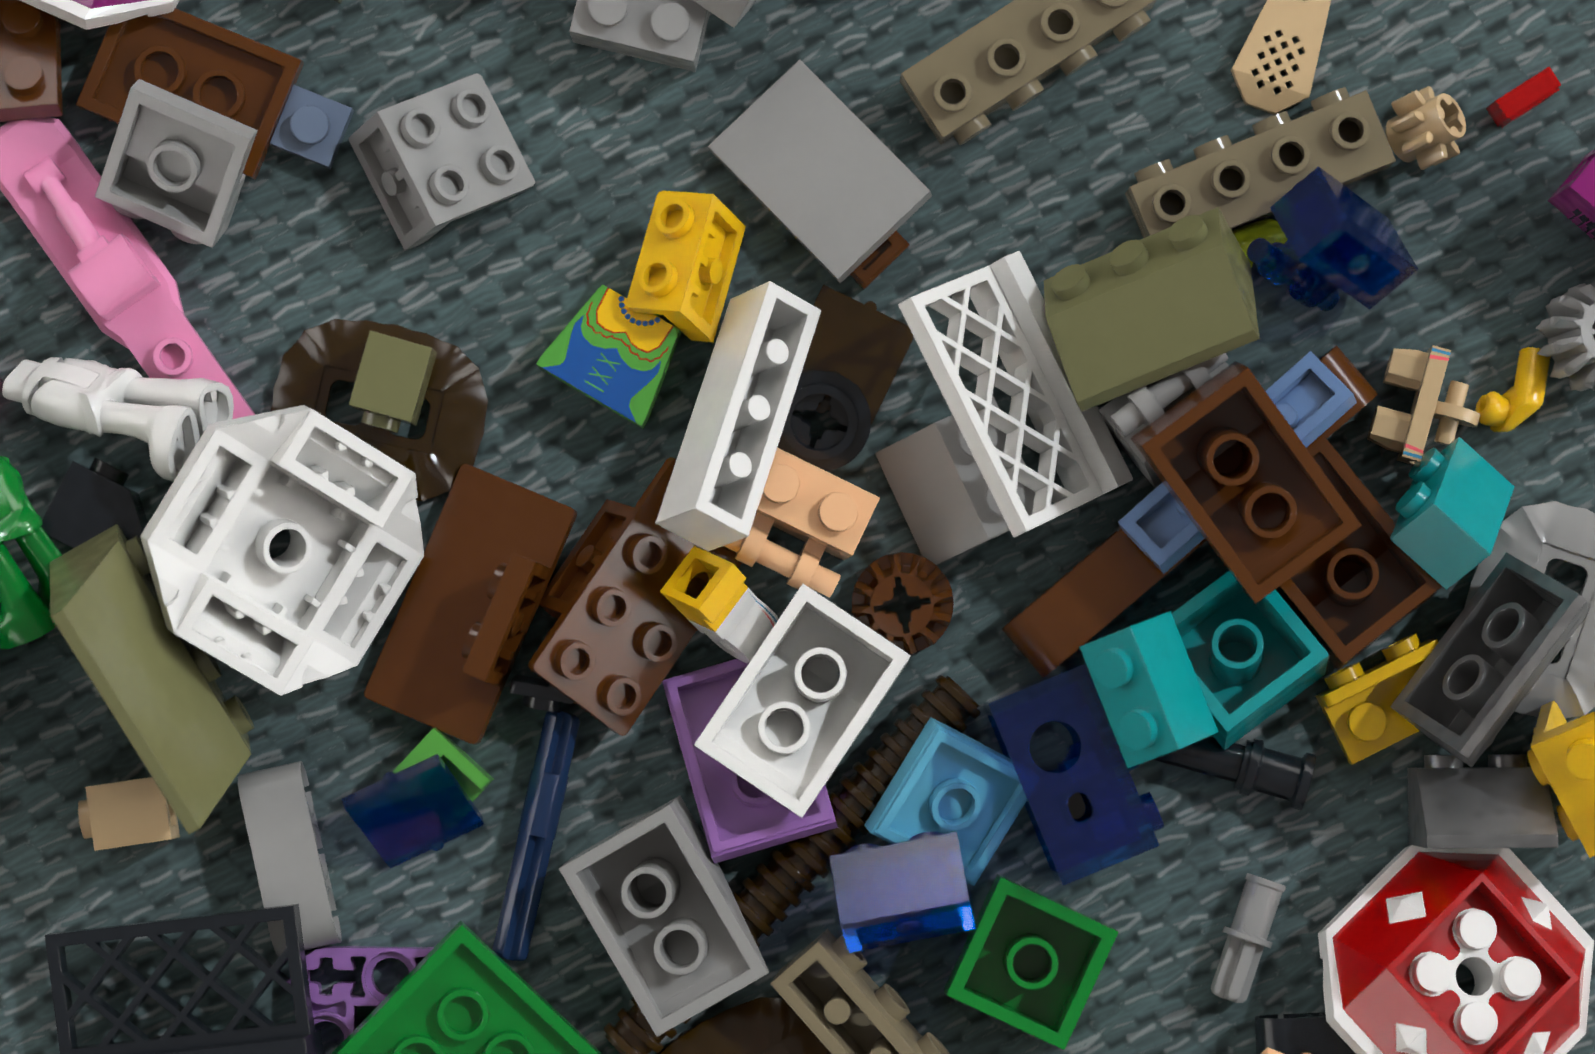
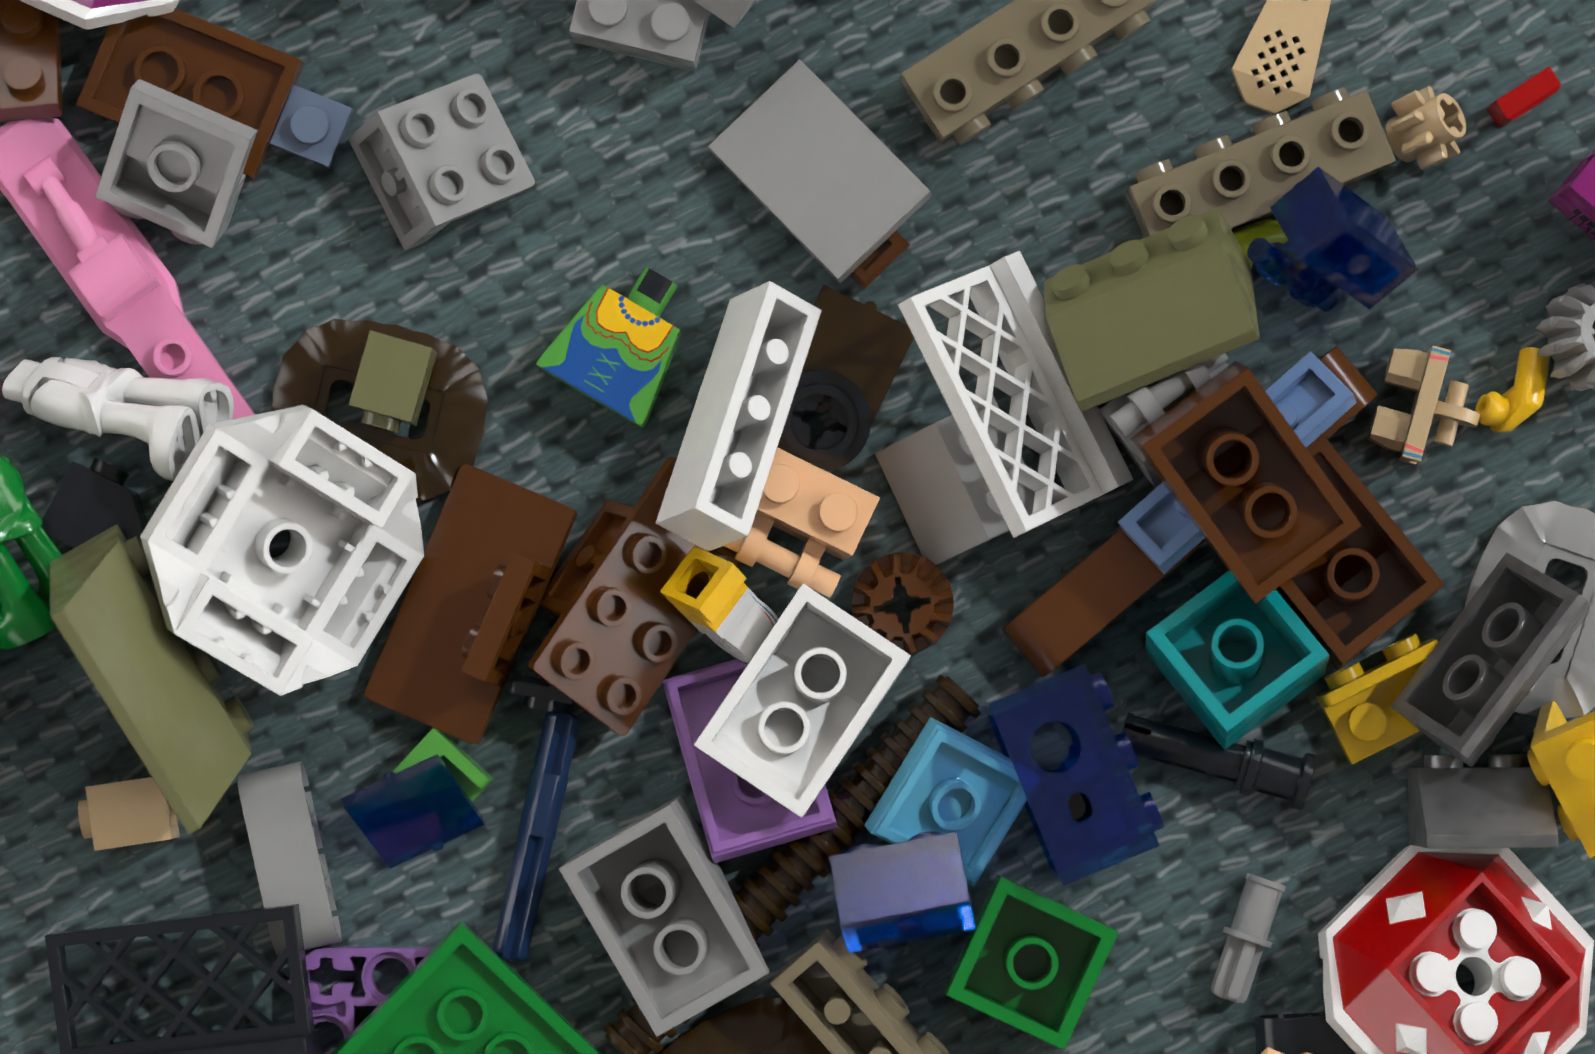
yellow bracket [626,191,746,343] -> none
teal brick [1079,611,1218,768] -> none
teal brick [1390,437,1515,590] -> none

